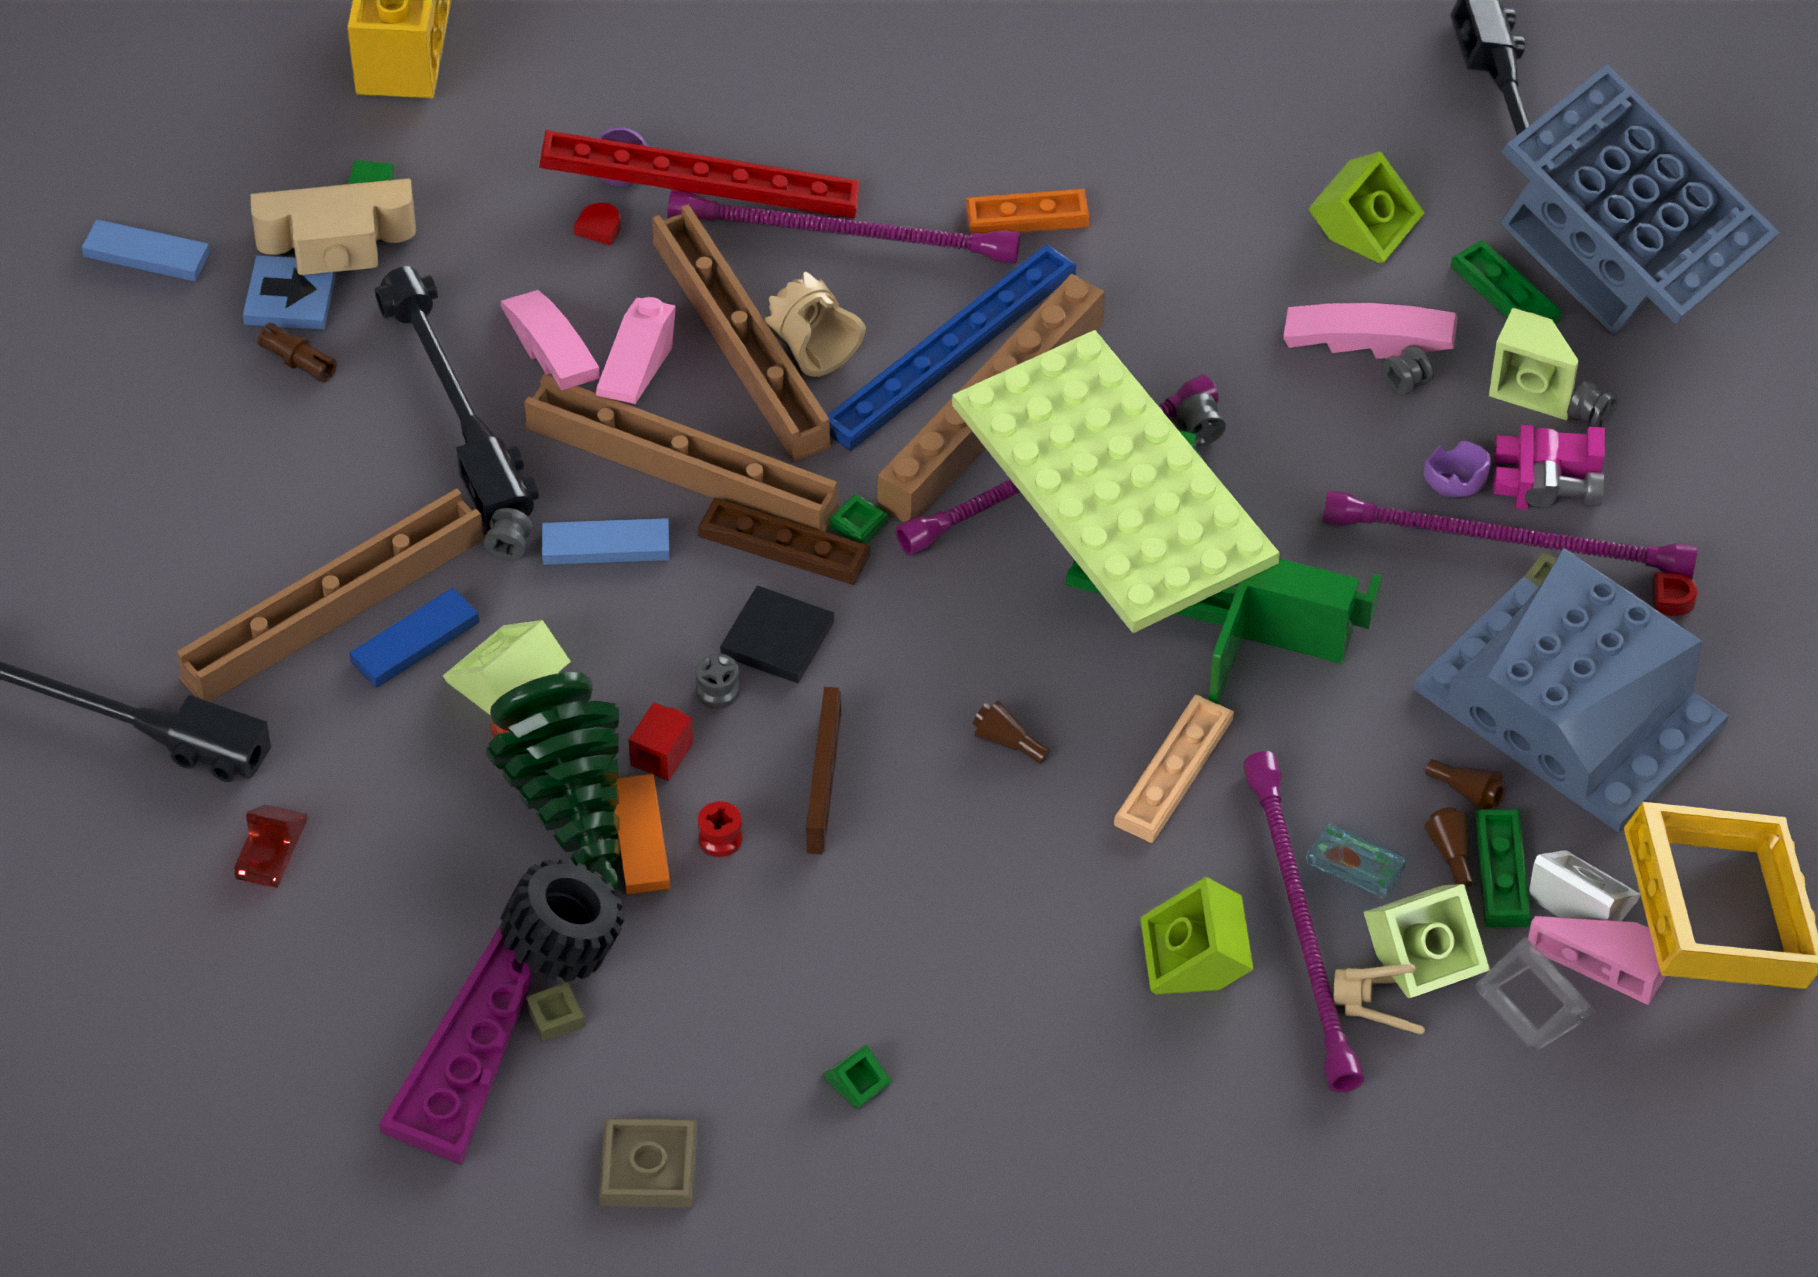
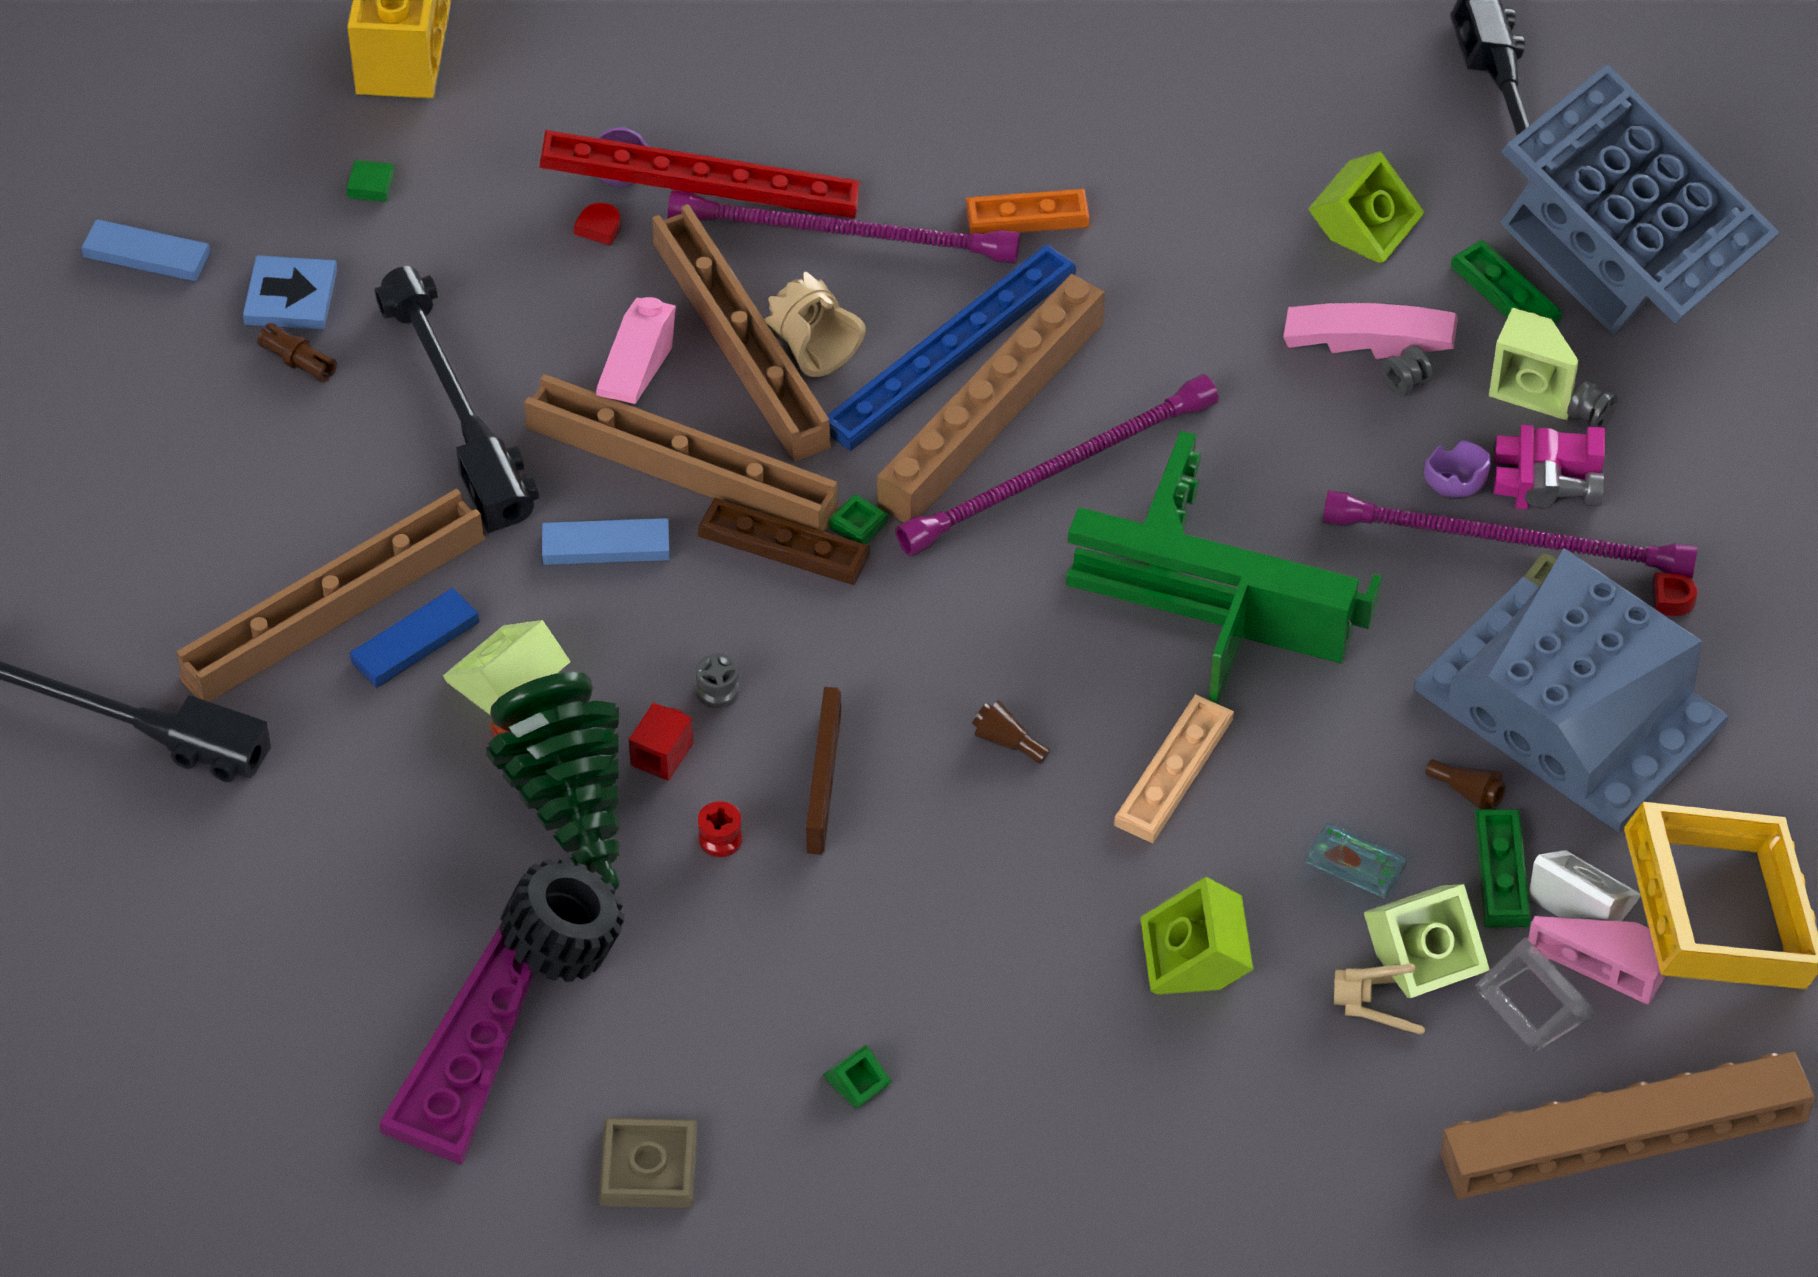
clear red slope [234,804,308,889] -> none
tan brick [250,178,416,275] -> none
dark grey wheel [484,508,532,561] -> none
bright pink slope [501,290,599,390] -> none
olive tile [525,982,585,1042] -> none
orange tile [612,774,671,895] -> none
black tile [720,585,834,683] -> none
yellowish green plate [952,330,1280,633] -> none
dark grey wheel [1176,393,1226,446] -> none
magenta hose [1243,751,1364,1093] -> none
reddish brown cone [1424,807,1473,889] -> none
none -> medium nougat brick [1440,1051,1815,1200]

